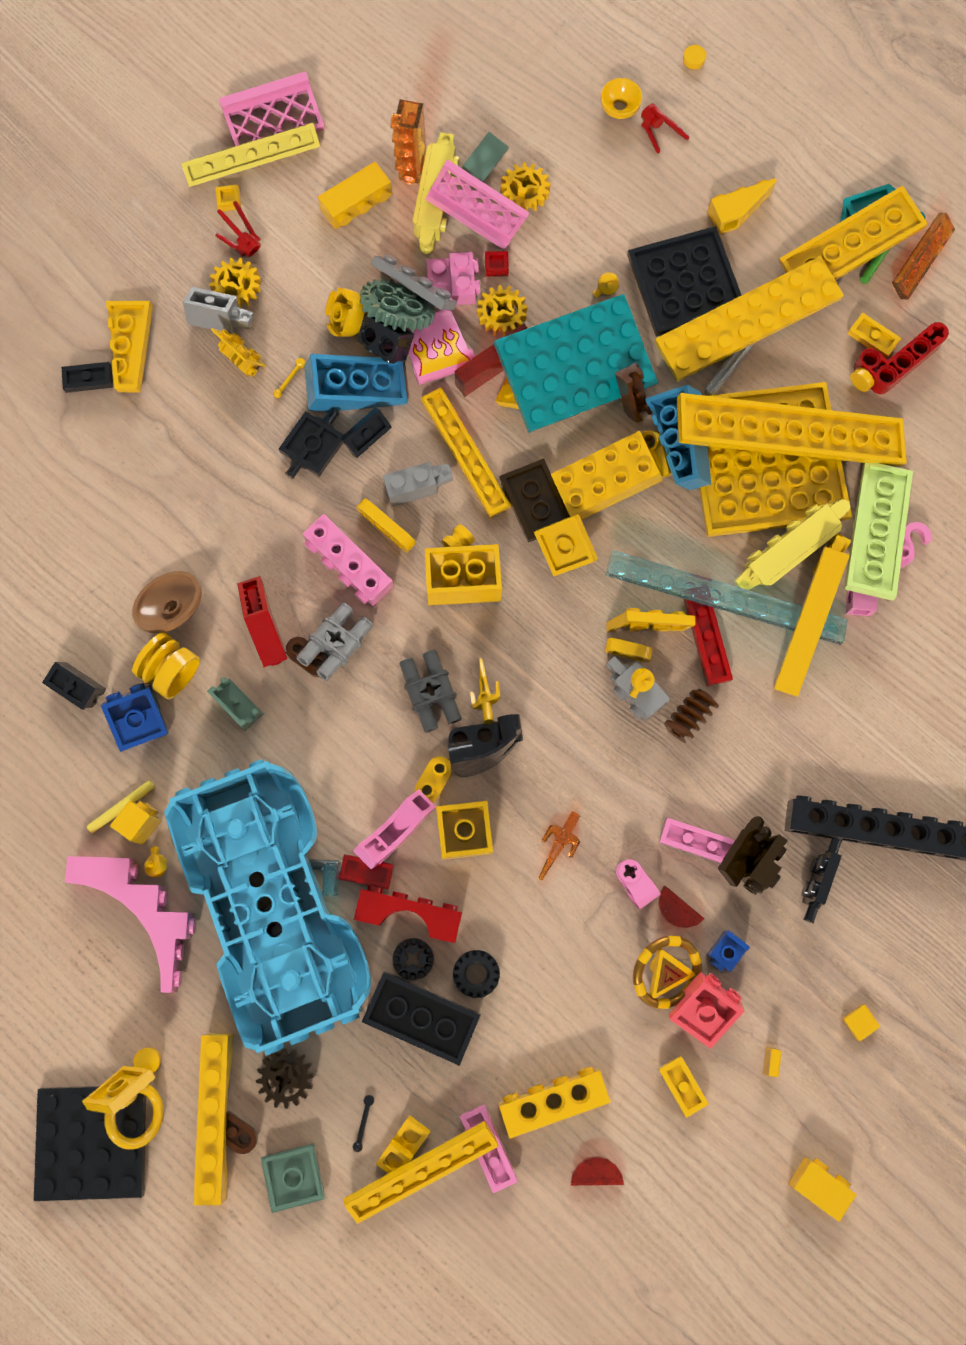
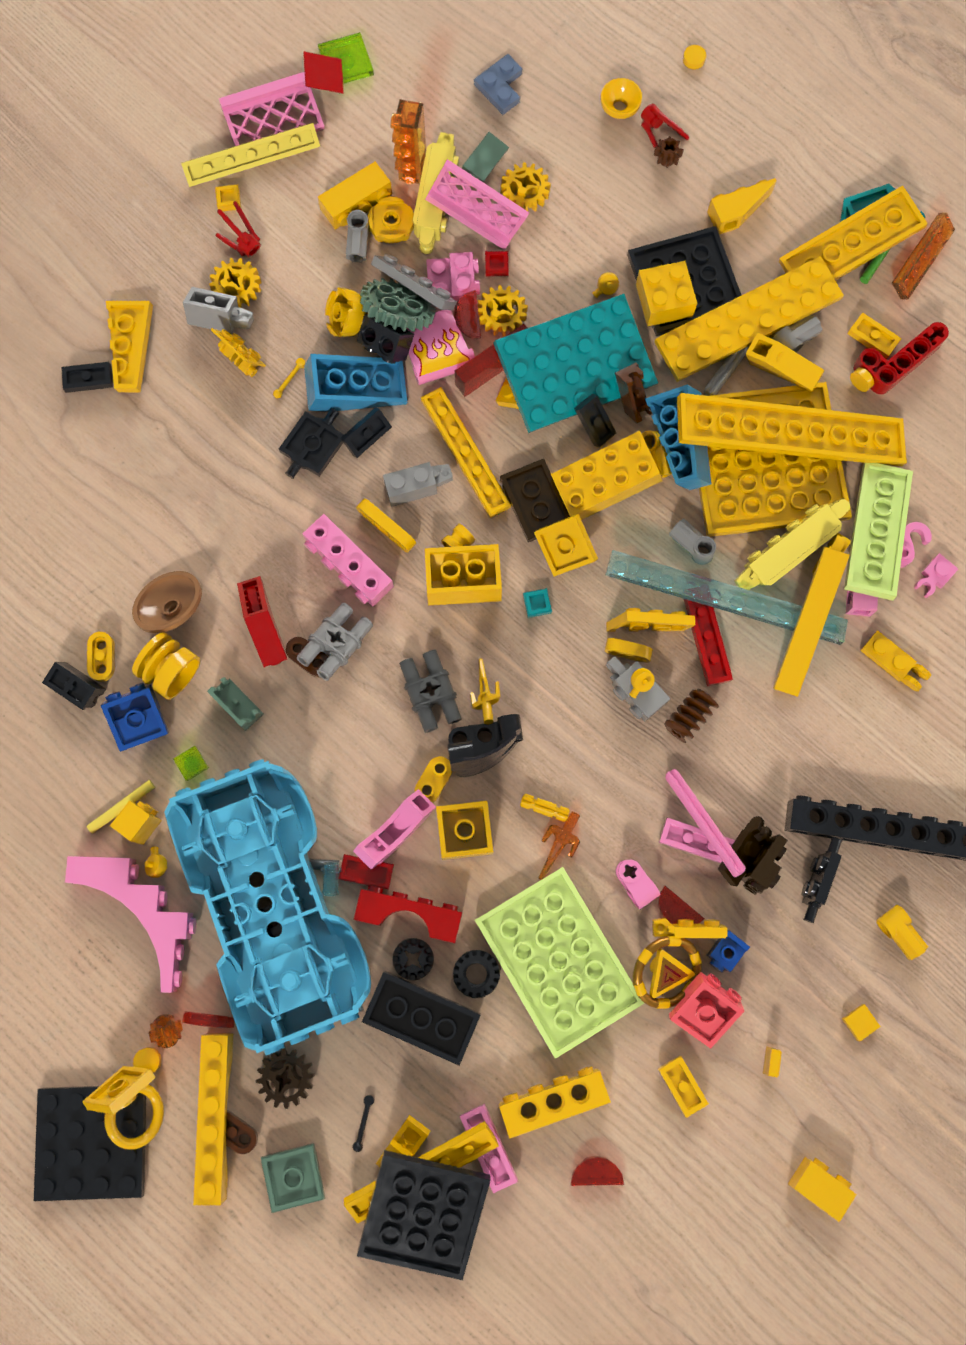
none -> yellow plate [87,631,115,682]
none -> clear orange gear [148,1014,183,1048]
none -> clear neon green plate [173,746,209,781]
none -> clear red tile [182,1011,235,1028]
none -> red sticker [303,51,344,94]
none -> clear neon green tile [317,32,374,84]
none -> light grey piece [346,210,370,263]
none -> black plate [357,1150,491,1280]
none -> yellow plate [368,197,414,243]
none -> clear red tile [454,290,481,339]
none -> sand blue plate [474,54,523,115]
none -> yellowish green plate [475,867,644,1059]
none -> yellow axle [520,794,570,822]
none -> teal tile [523,588,552,618]
none -> black plate [574,394,616,448]
none -> yellow brick [636,261,697,327]
none -> yellow hinge [652,918,727,938]
none -> reddish brown gear [654,136,683,168]
none -> bright pink axle [665,769,746,877]
none -> light grey piece [669,518,716,565]
none -> yellow slope [746,333,824,392]
none -> light grey piece [772,315,823,352]
none -> yellow hinge [860,630,931,692]
none -> yellow piece [876,904,928,960]
none -> bright pink plate [914,553,958,598]

